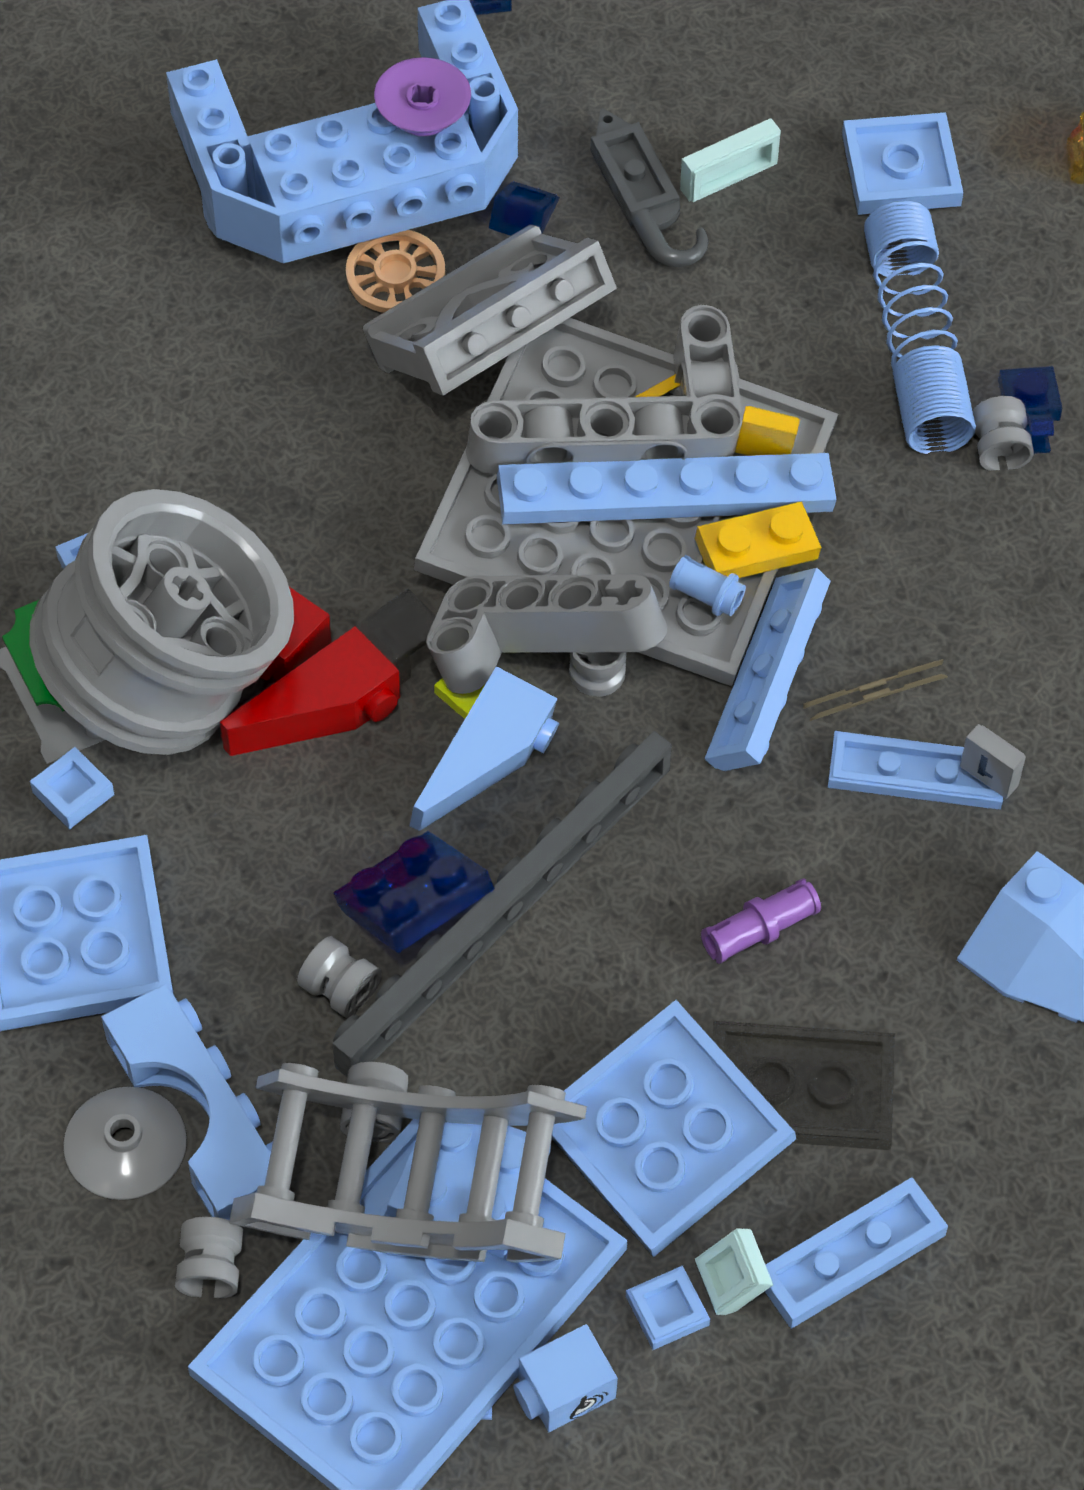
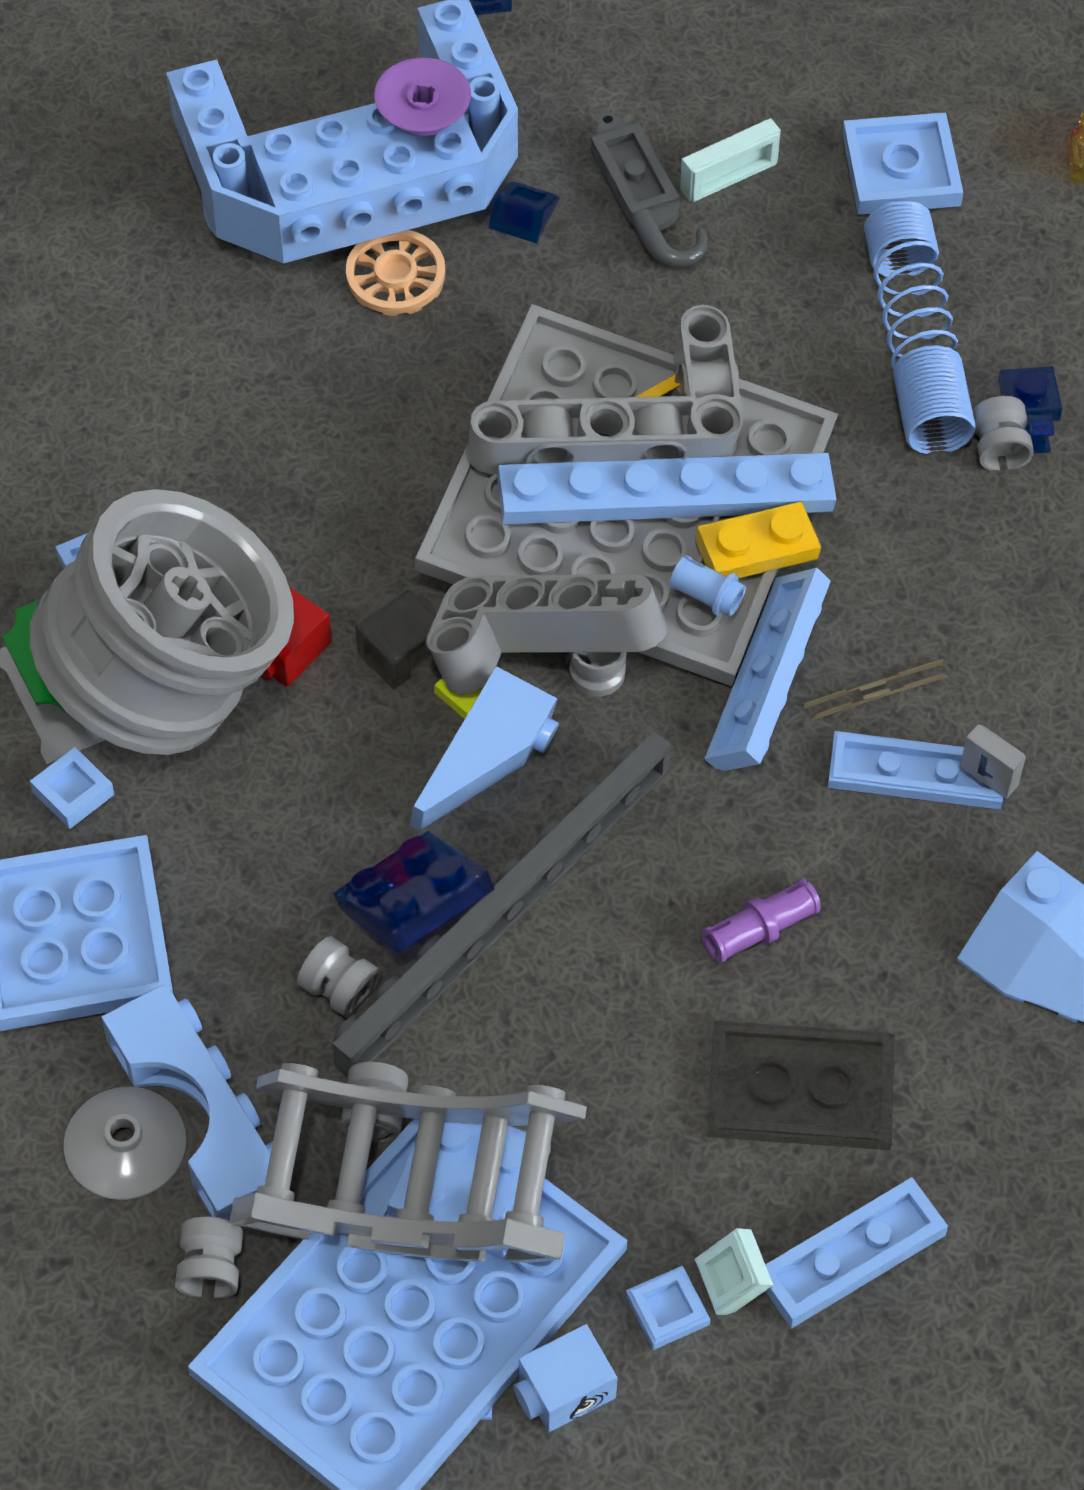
red slope [220,626,400,756] -> none
light grey fence [363,225,617,395] -> none
light blue plate [552,1000,796,1257] -> none
yellow tile [735,406,800,456] -> none

